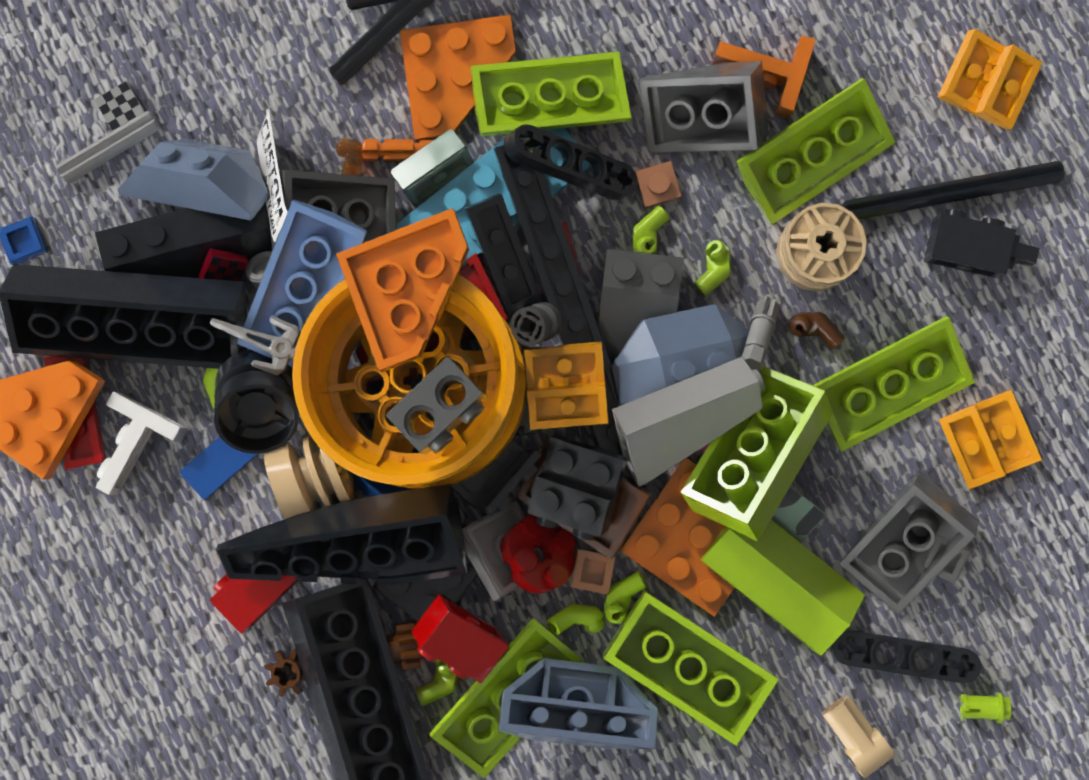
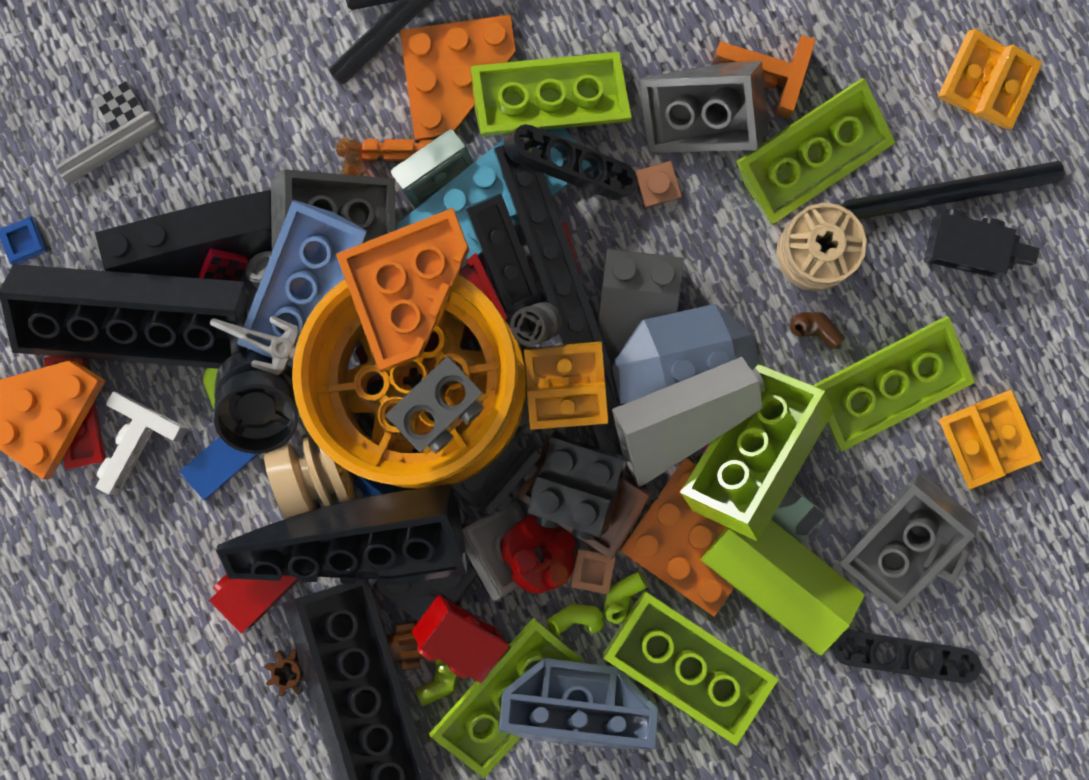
sand blue wedge [118,139,269,220] -> none
white sticker [257,107,288,242] -> none
lime arm [633,205,670,254] -> none
lime arm [693,240,731,297] -> none
light grey piece [742,294,781,371] -> none
tan piece [821,695,896,779] -> none
lime pin [960,692,1011,724] -> none

